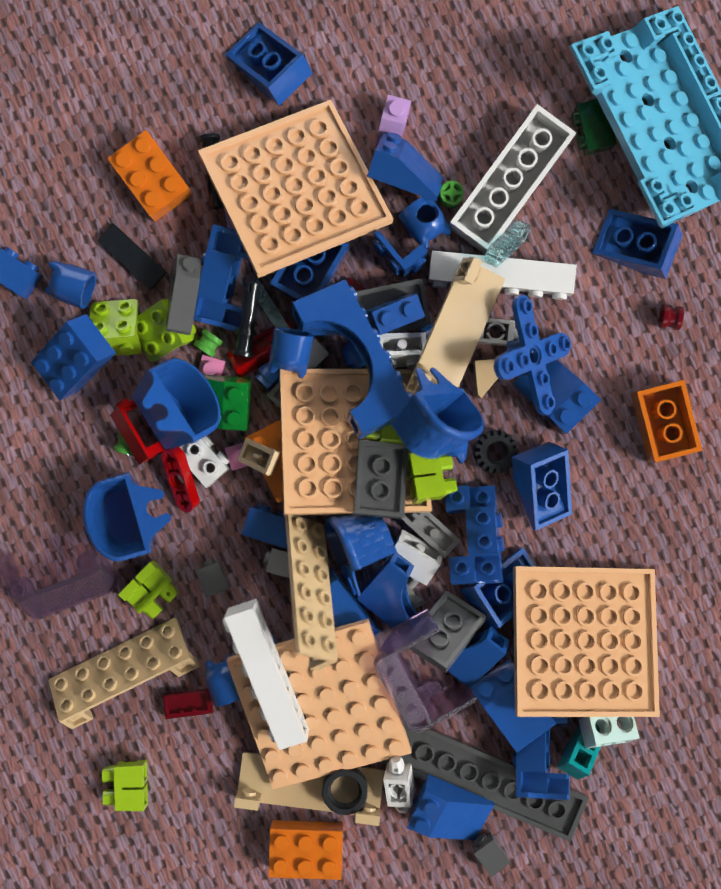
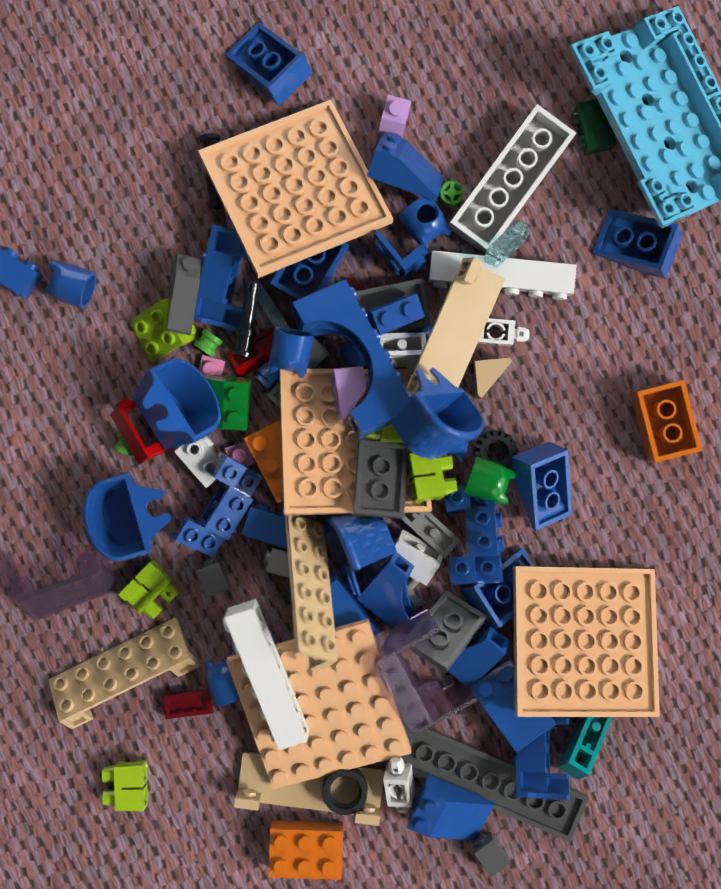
blue brick [31,314,116,400] -> none
lime bracket [89,299,142,356] -> none
black tile [97,223,167,290] -> none
orange brick [107,130,193,222] -> none
red beam [161,446,200,513] -> none
tan slope [237,438,282,476] -> none
blue piece [494,295,571,415] -> none
blue slope [512,360,601,434] -> none
light aqua brick [579,717,639,749] -> none
dark red wheel [658,304,684,330] -> none
none -> blue bracket [172,453,263,558]
none -> lavender slope [331,366,369,423]
none -> green piece [464,456,517,504]

